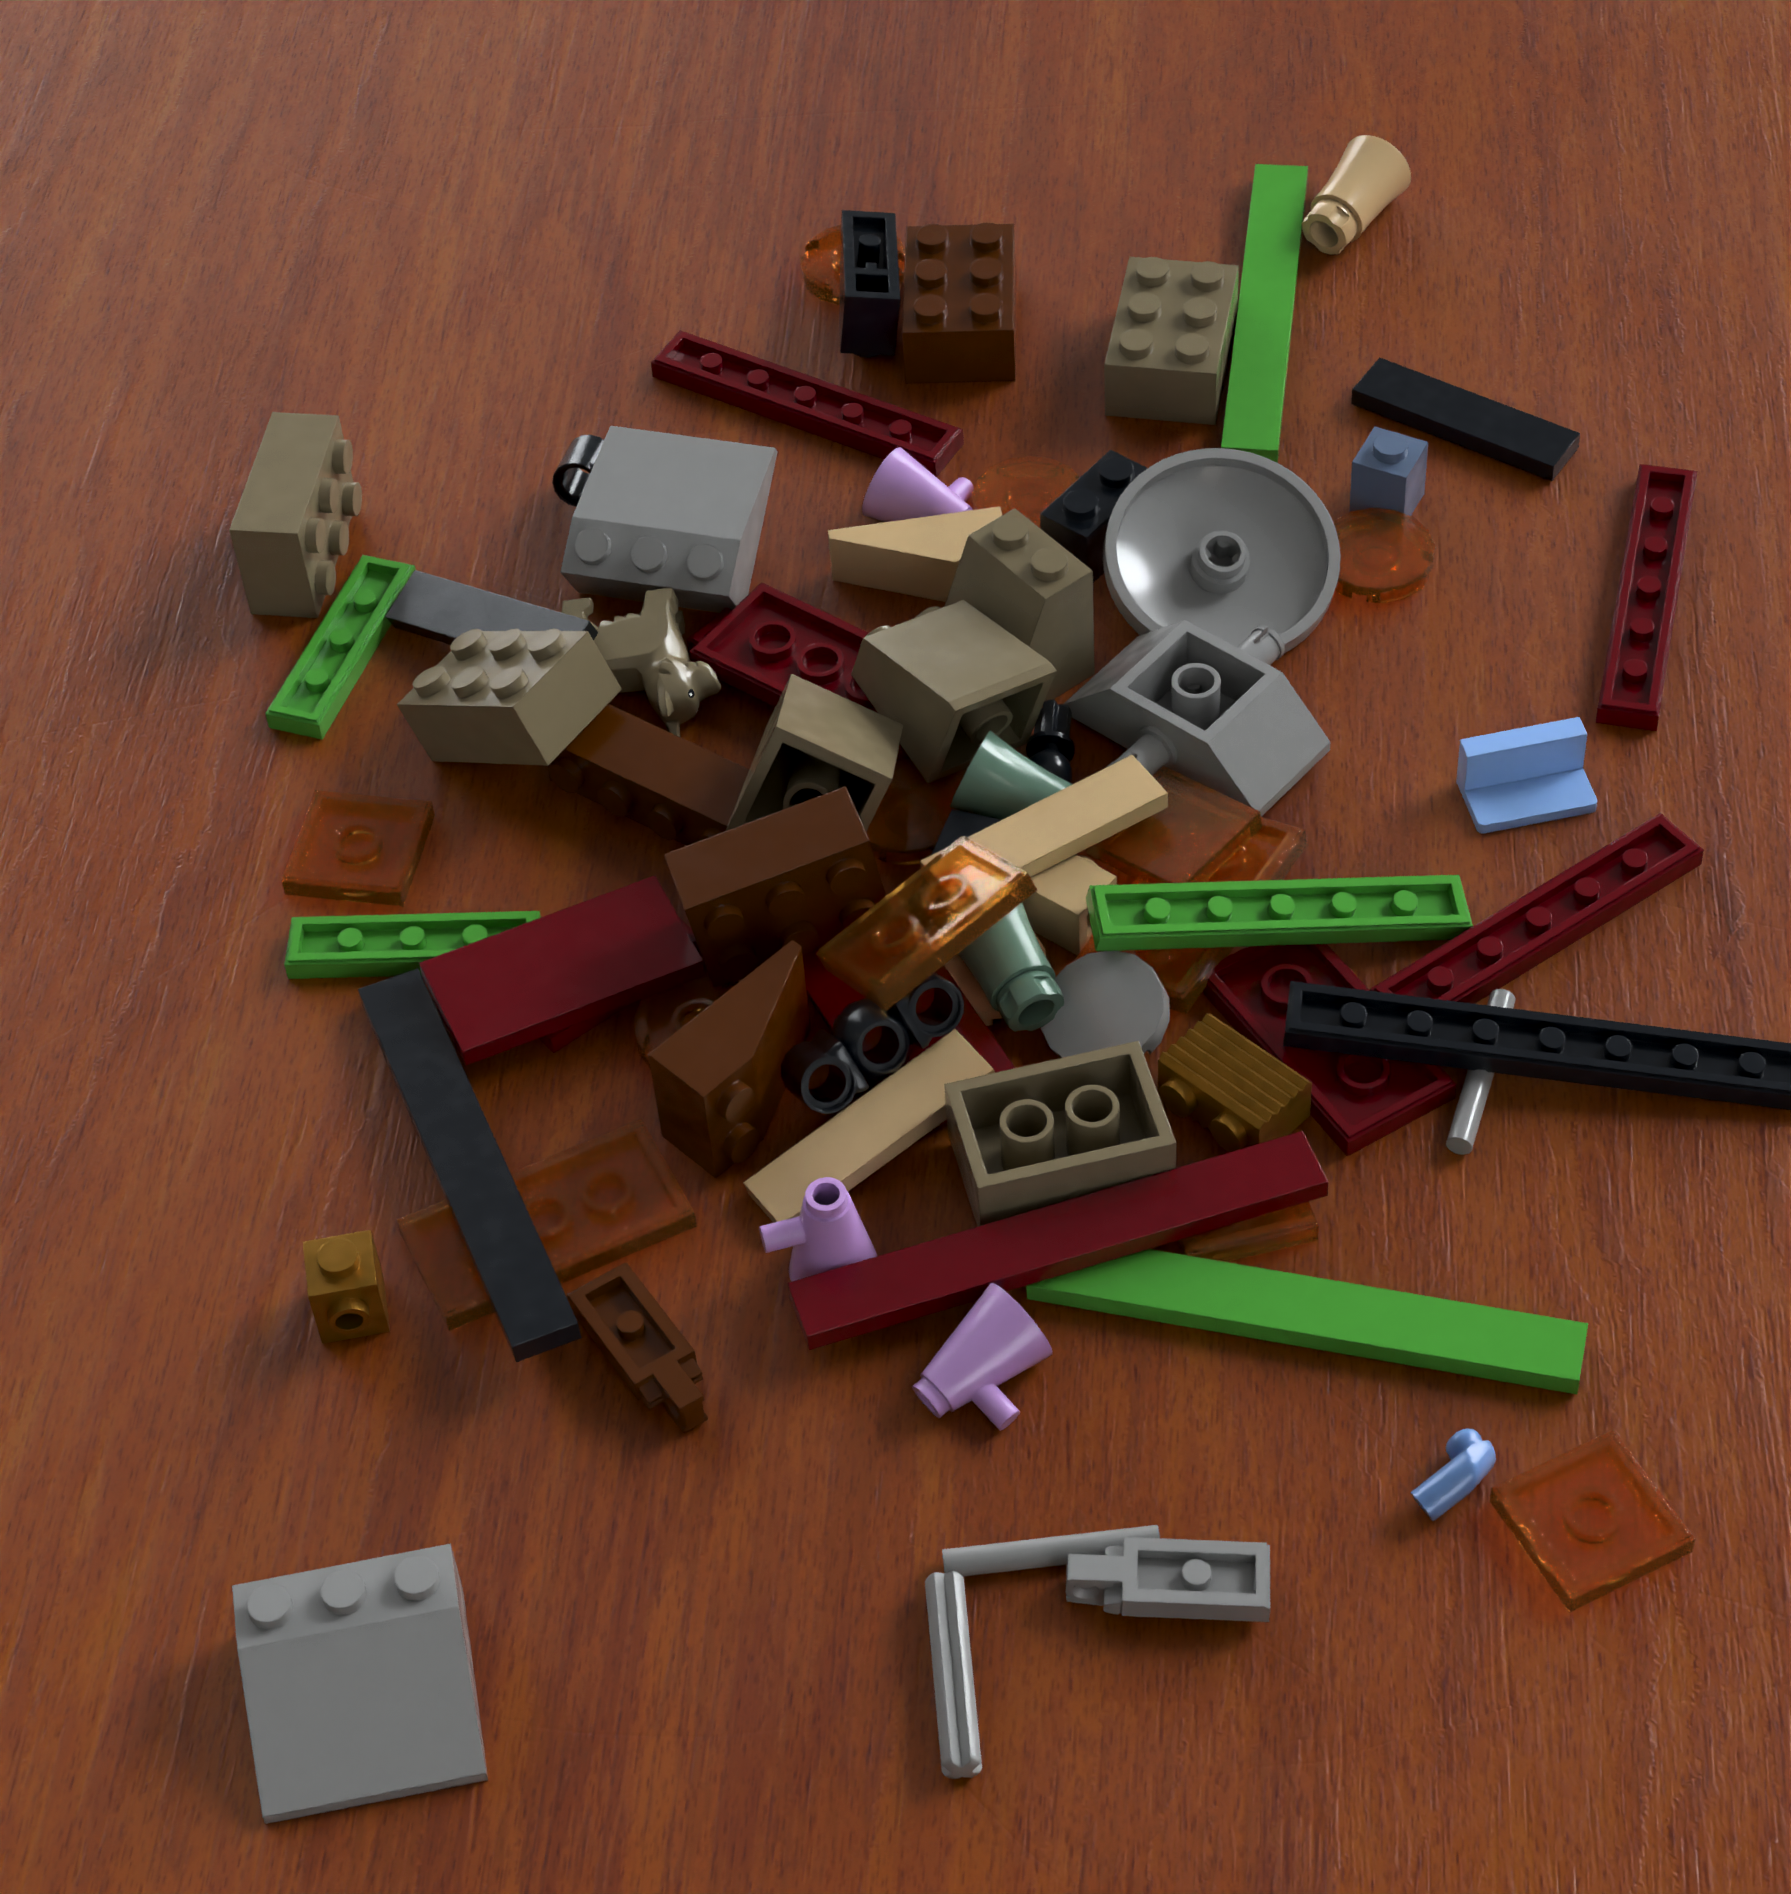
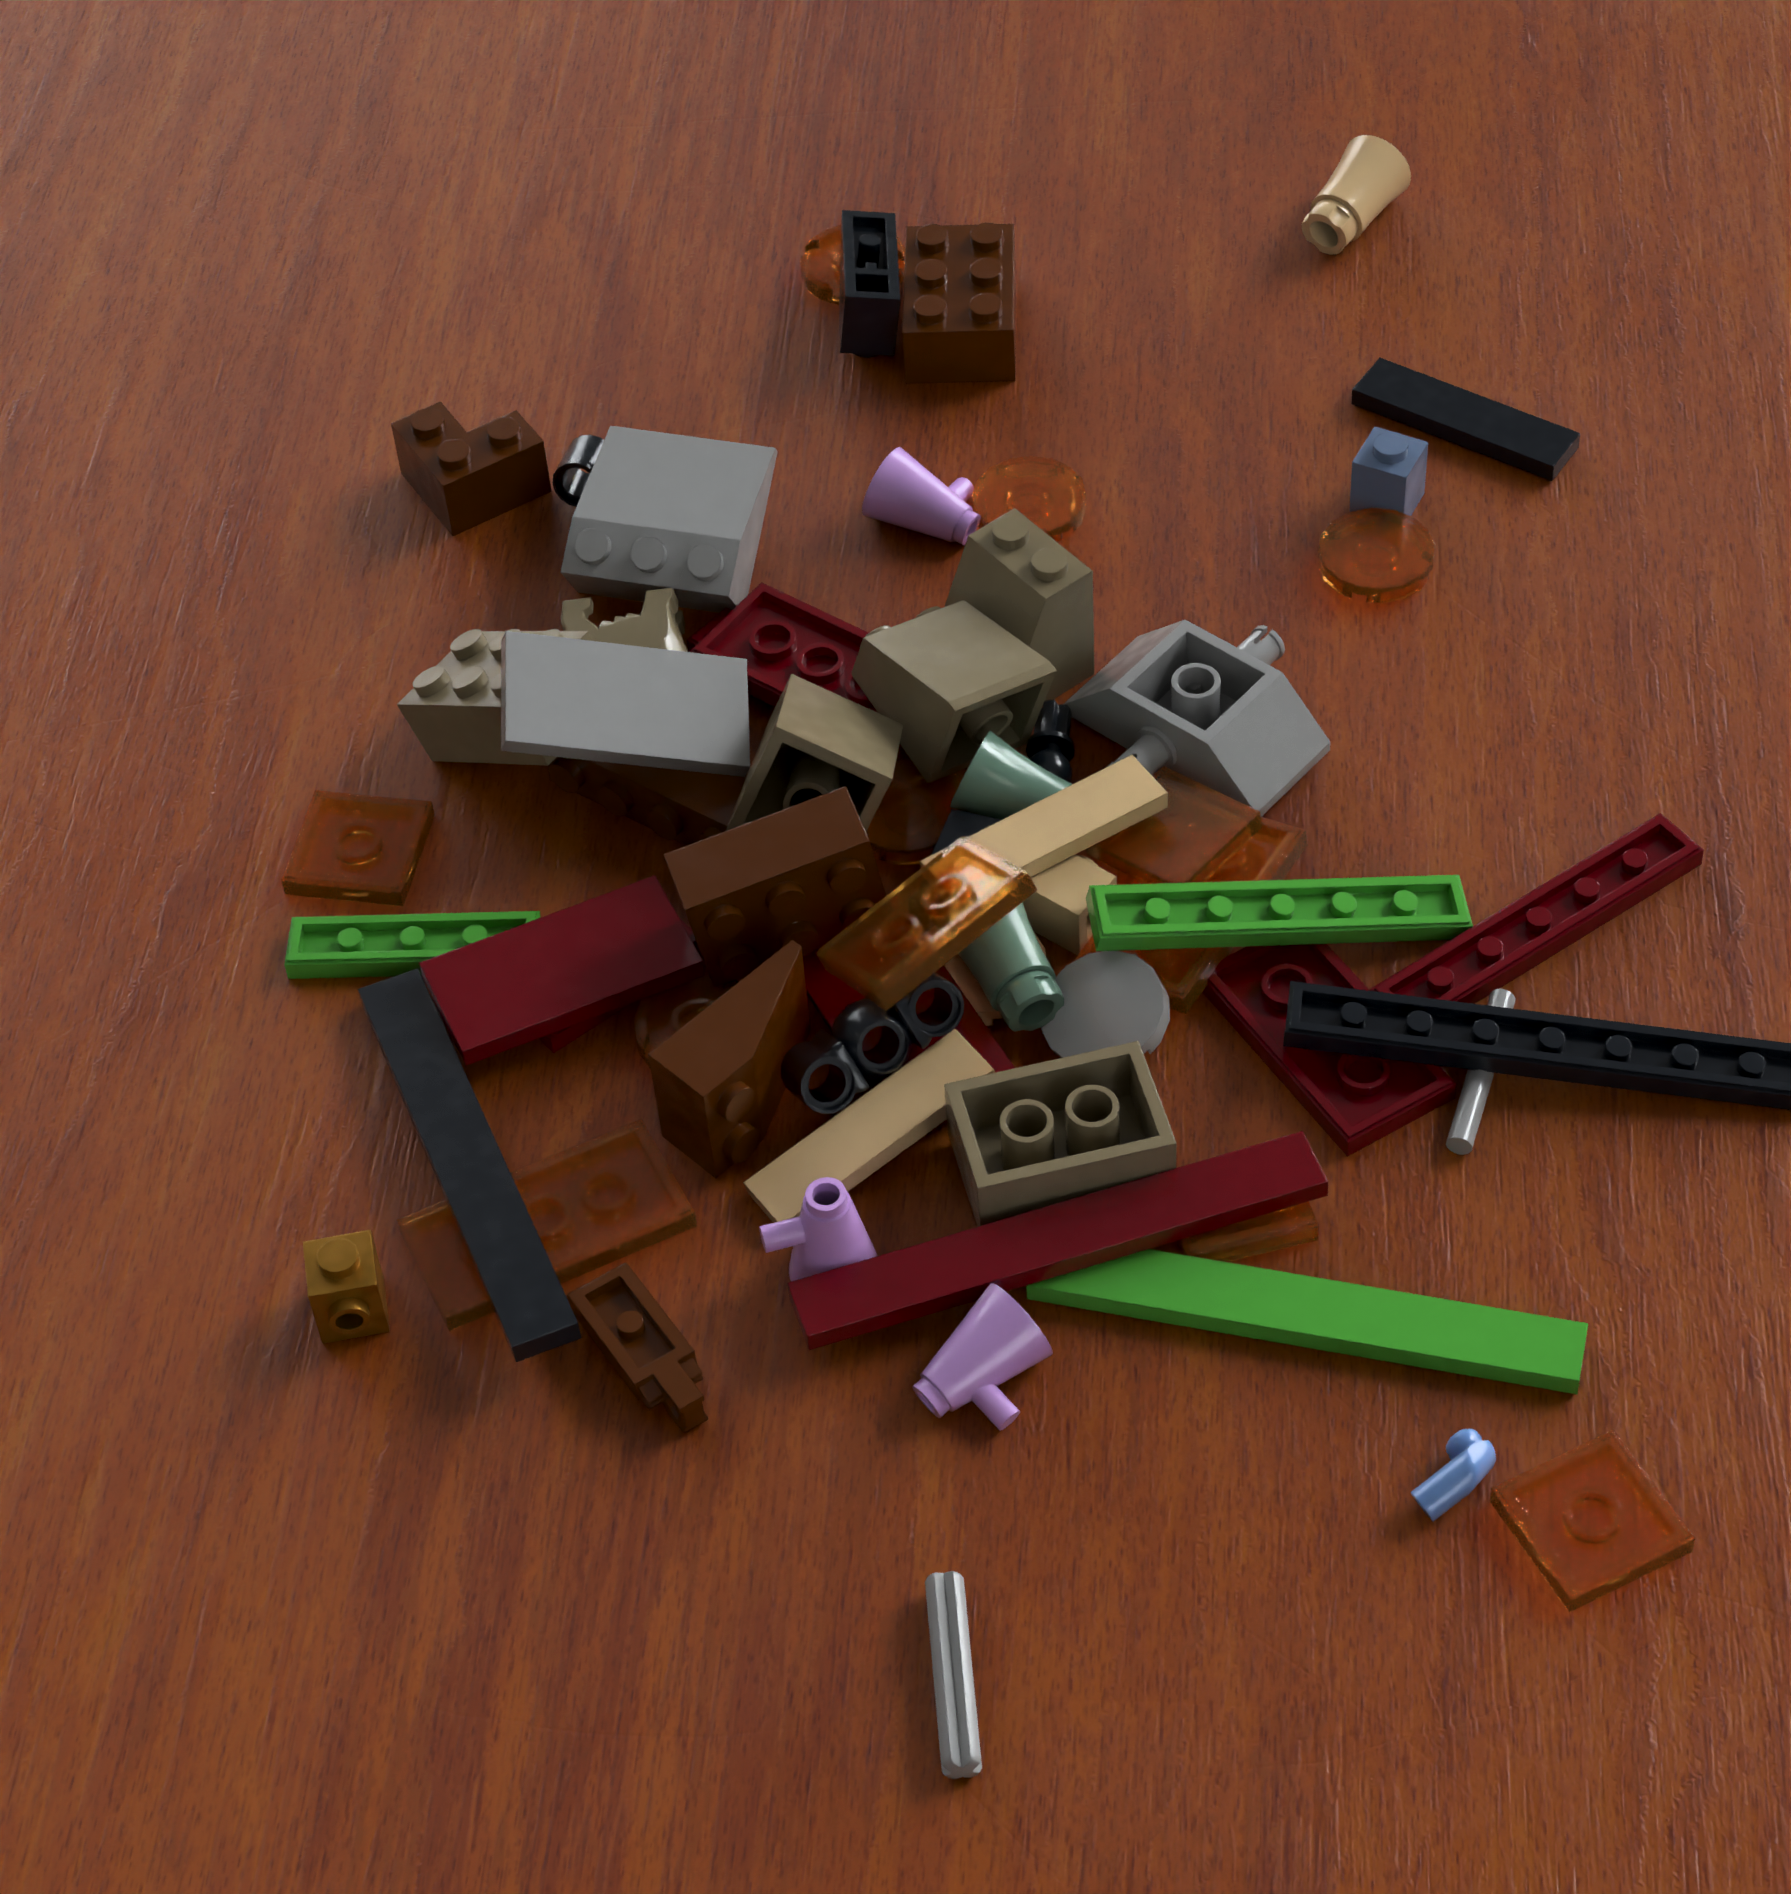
dark tan brick [229,412,362,618] -> none
light grey slope [232,1544,488,1824] -> none
bright green tile [265,555,416,740] -> none
black tile [385,570,599,645] -> none
dark red tile [651,330,964,477] -> none
tan slope [828,506,1002,602] -> none
light grey bar [942,1525,1160,1577] -> none
black brick [1040,450,1148,583] -> none
light grey hinge [1066,1537,1270,1622] -> none
light grey dish [1103,448,1341,653] -> none
dark tan brick [1104,256,1239,425] -> none
pearl gold brick [1158,1013,1312,1152] -> none
bright green tile [1221,164,1308,463] -> none
light blue panel [1456,717,1597,834] -> none
dark red tile [1596,464,1698,731] -> none
none -> reddish brown brick [391,401,552,536]
none -> light grey tile [501,631,750,777]

